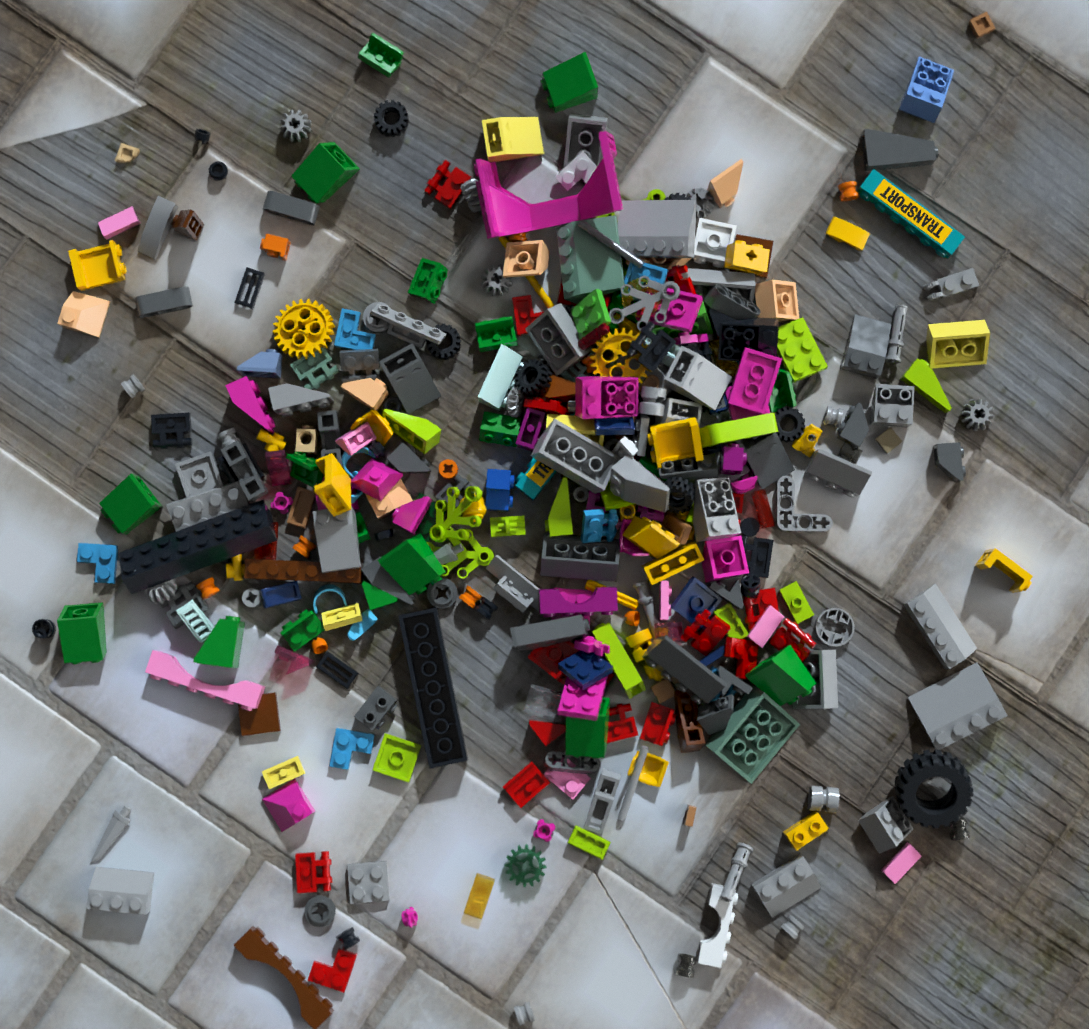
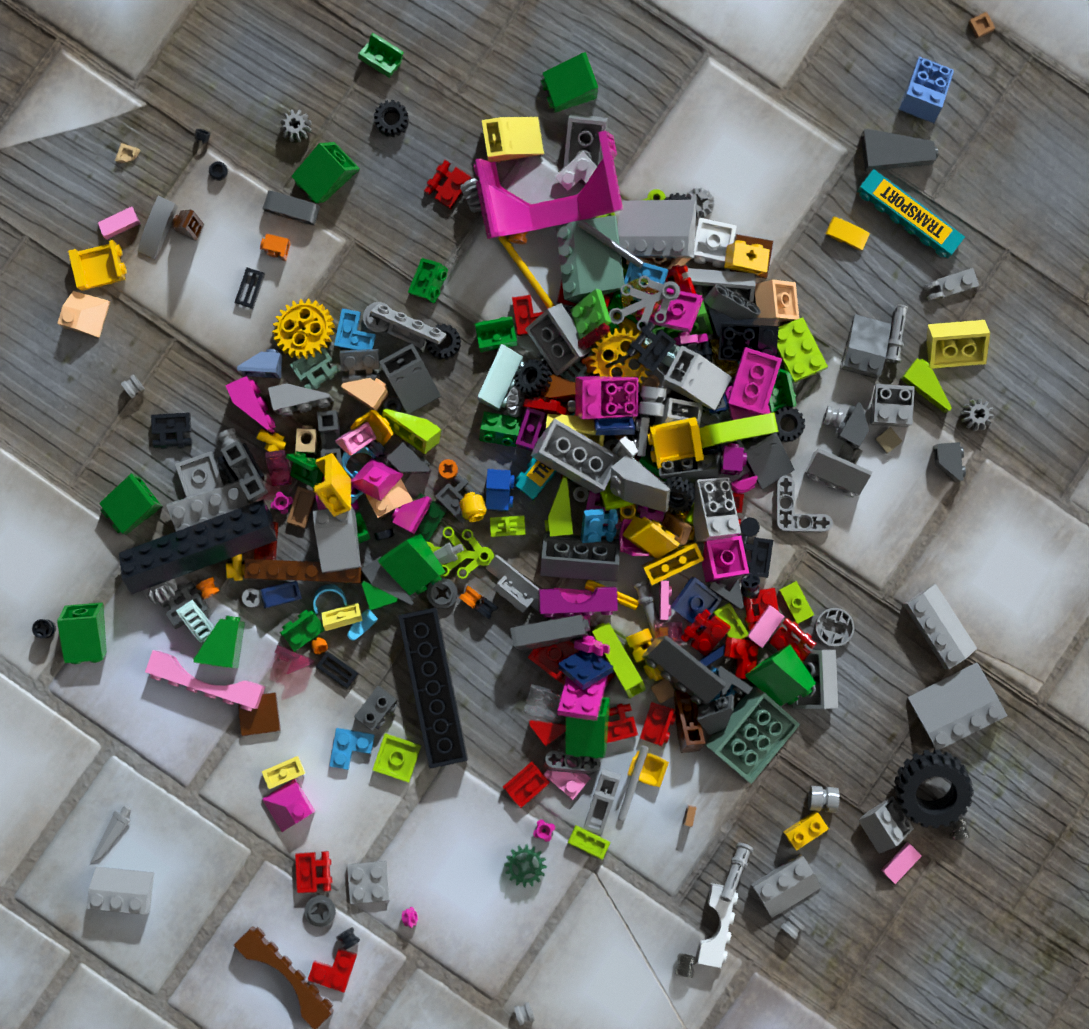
dark azure plate [77,543,118,584] -> none
dark grey beam [135,287,193,318] -> none
orange wheel [292,535,316,558] -> none
lime plant [429,486,482,543] -> none
clear yellow slope [464,873,495,919] -> none
light grey gear [481,264,513,296] -> none
light nougat slope [503,240,550,278] -> none
orange hinge [624,611,640,626] -> none
light nougat slope [707,159,743,208] -> none
clear red slope [751,490,775,529] -> none
yellow plate [791,424,823,457] -> none
orange wheel [838,181,859,201] -> none
yellow panel [975,548,1033,593] -> none

